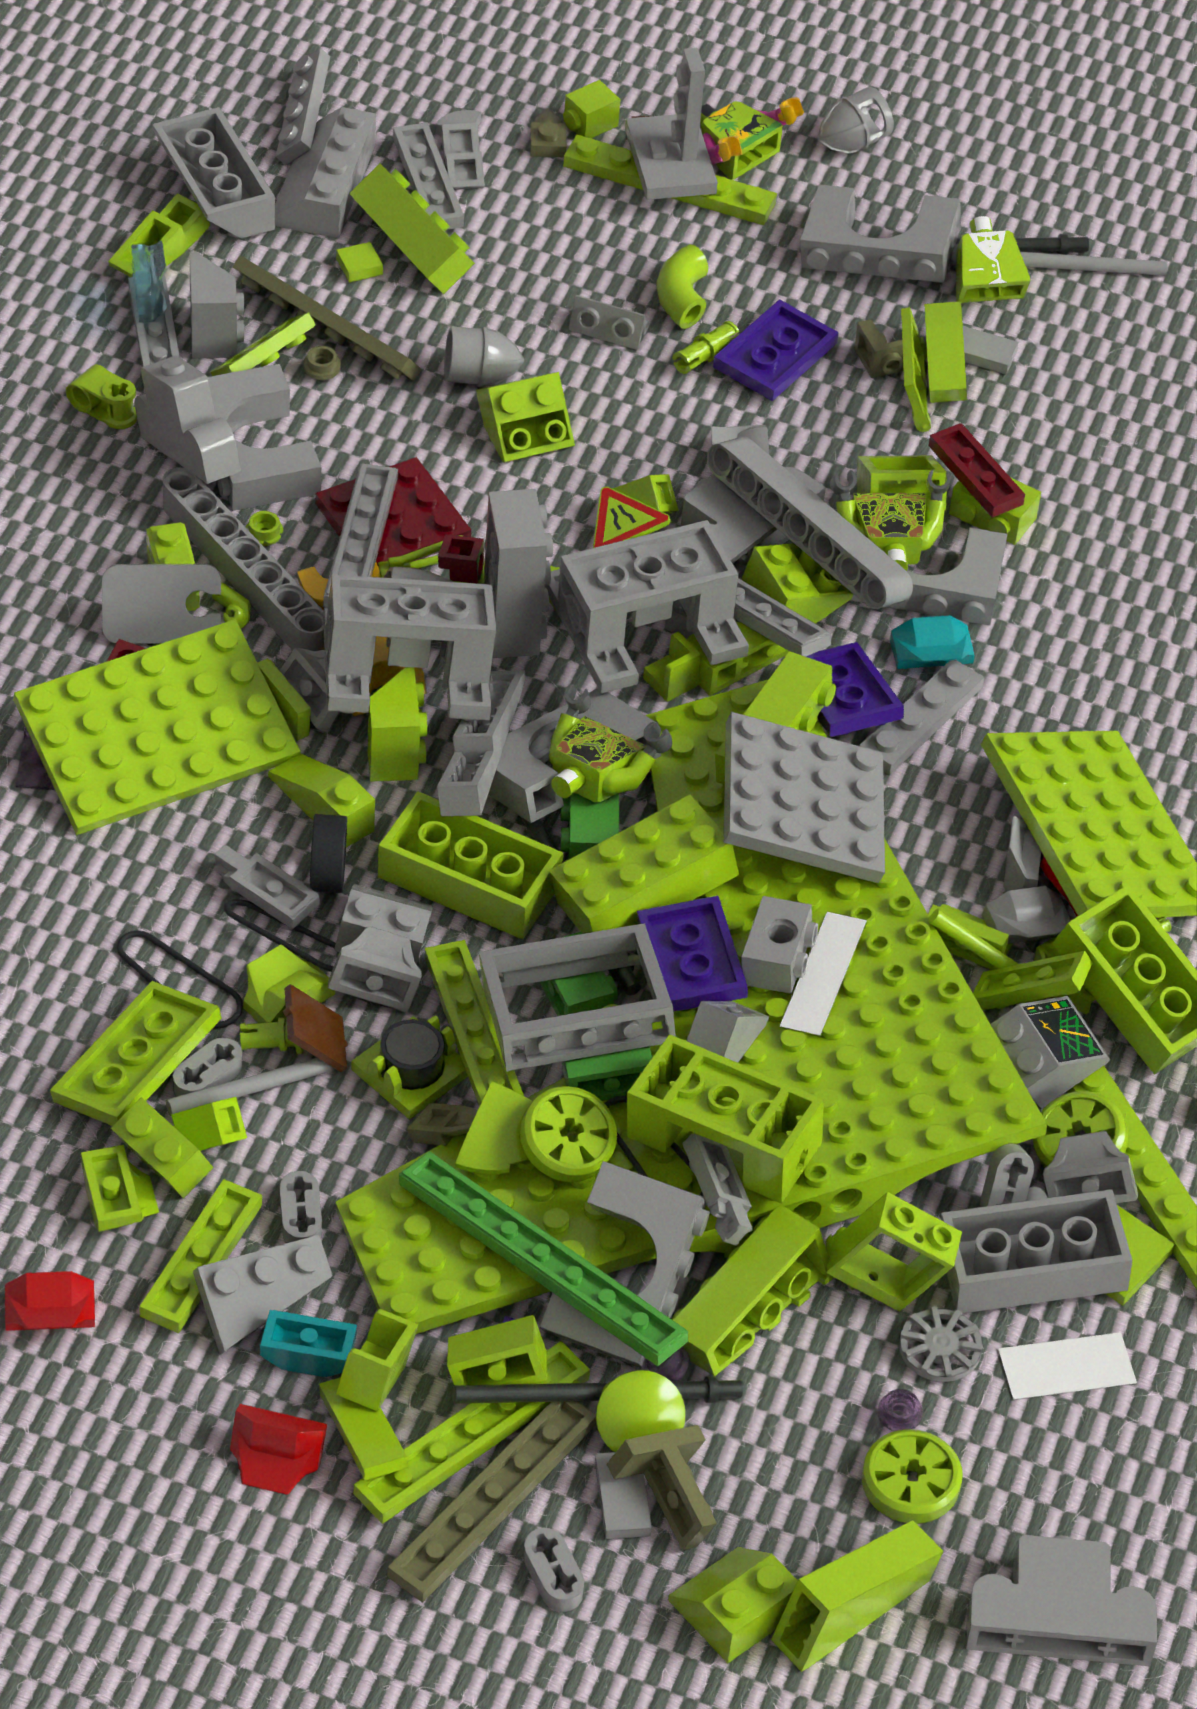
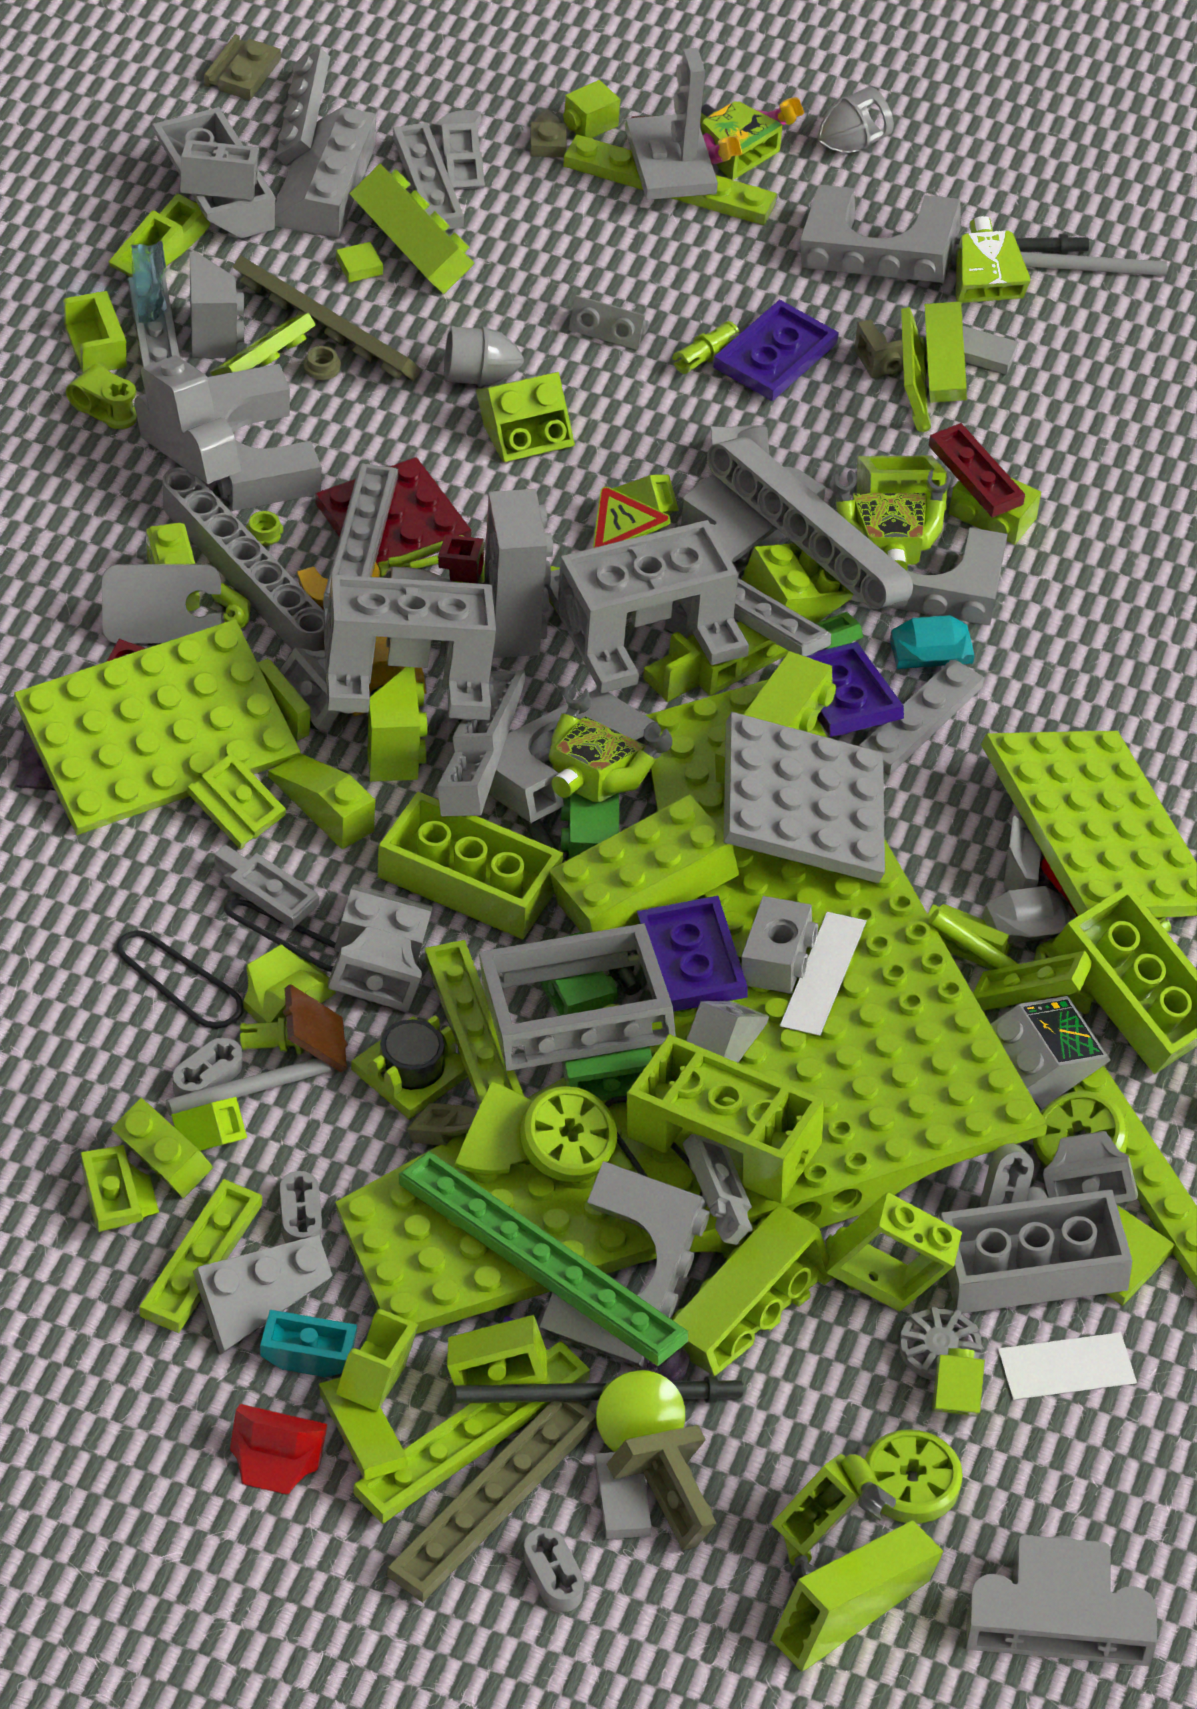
red slope [5,1271,95,1331] -> none
lime plate [50,981,222,1126] -> none
black tyre [310,814,347,893] -> none
lime cylinder [656,244,708,329] -> none
lime slope [668,1547,798,1664] -> none
clear purple plate [878,1389,923,1431] -> none
none -> lime panel [63,291,127,373]
none -> light grey hinge [180,140,259,200]
none -> lime plate [187,752,286,850]
none -> olive plate [204,34,281,101]
none -> lime torso [771,1453,896,1587]
none -> bright green plate [815,612,863,649]
none -> lime brick [932,1348,985,1416]

